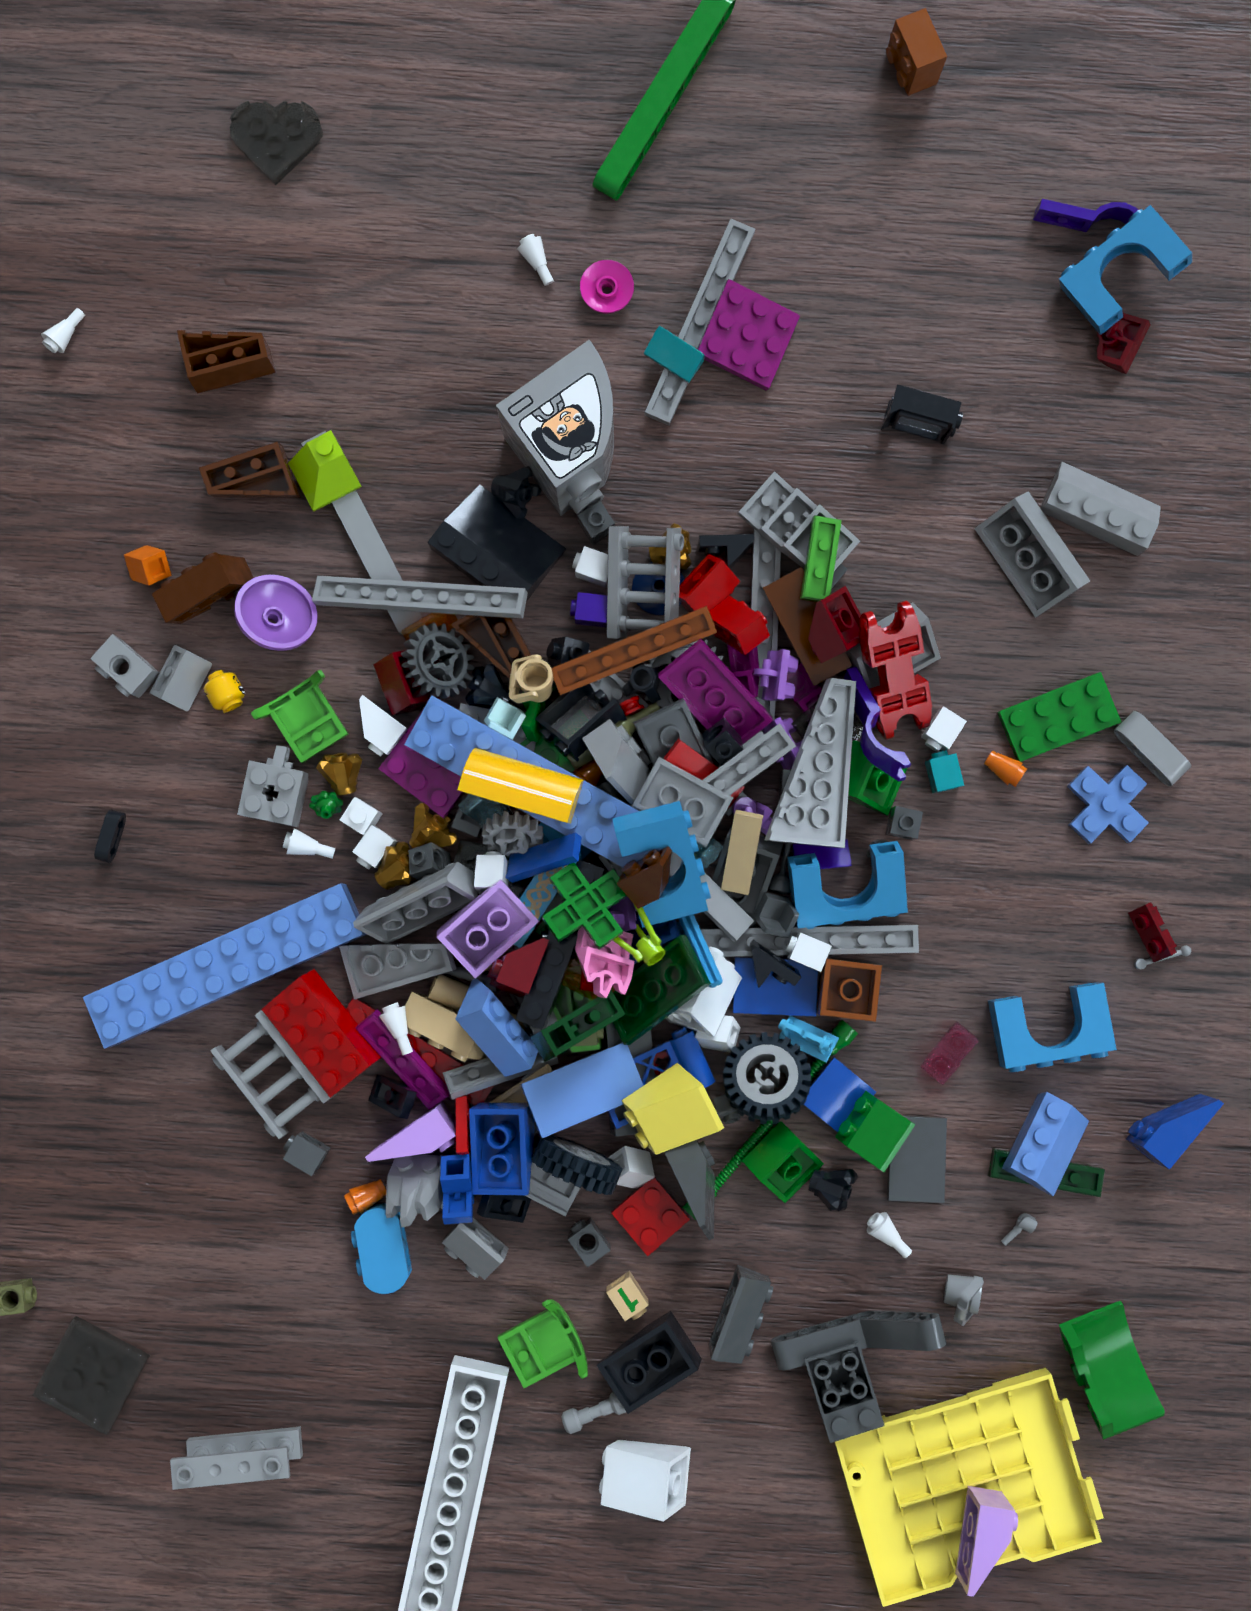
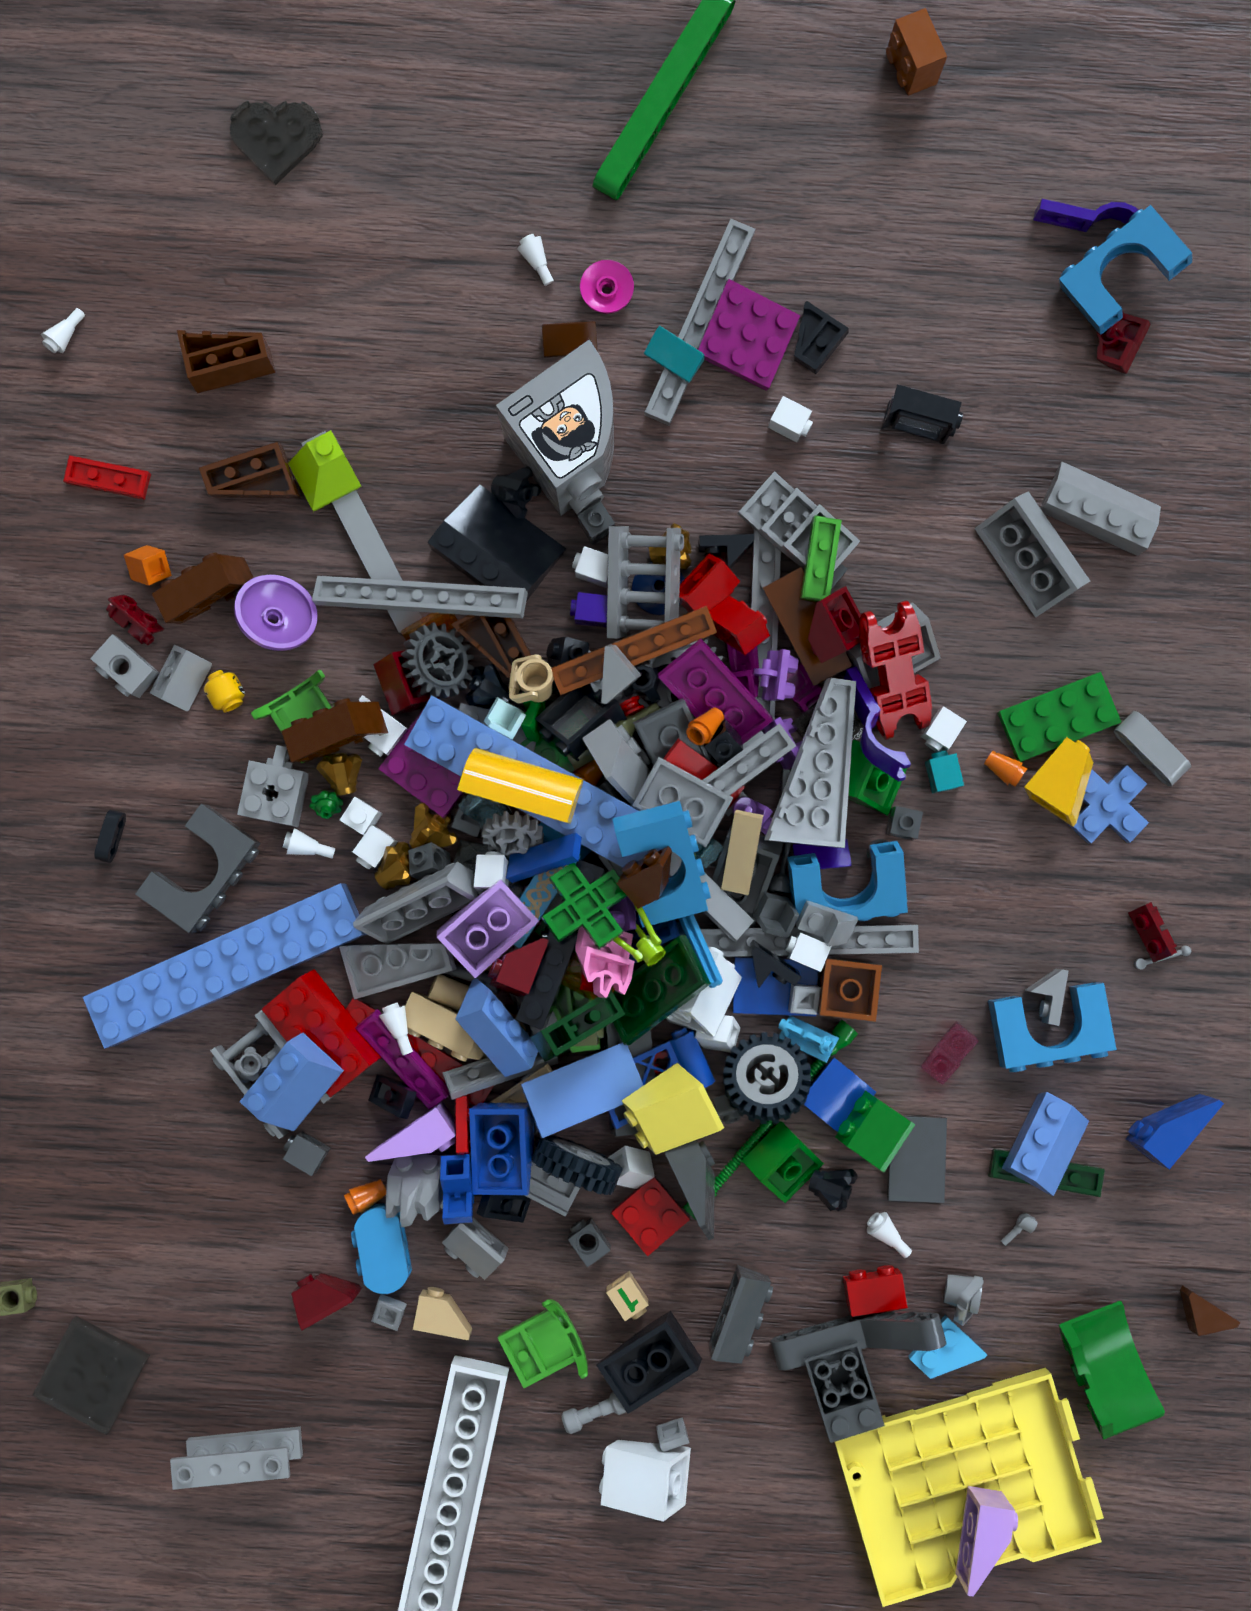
none -> red tile [63,455,151,500]
none -> dark red hinge [106,595,164,645]
none -> dark grey arch [135,804,261,933]
none -> light grey plate [235,1047,269,1081]
none -> medium blue slope [240,1032,344,1131]
none -> reddish brown wedge [282,698,388,762]
none -> dark red slope [291,1273,362,1330]
none -> light grey tile [371,1294,407,1331]
none -> tan slope [413,1287,472,1340]
none -> reddish brown slope [542,321,598,357]
none -> light grey slope [601,644,641,704]
none -> light grey tile [656,1417,689,1452]
none -> orange cone [686,708,724,745]
none -> white brick [768,396,813,442]
none -> light grey tile [788,984,821,1015]
none -> black wing [794,301,849,374]
none -> light grey slope [796,900,858,947]
none -> red brick [843,1265,908,1317]
none -> medium azure wing [908,1315,987,1379]
none -> yellow slope [1024,737,1093,827]
none -> light grey slope [1025,969,1068,1026]
none -> reddish brown slope [1180,1285,1240,1336]

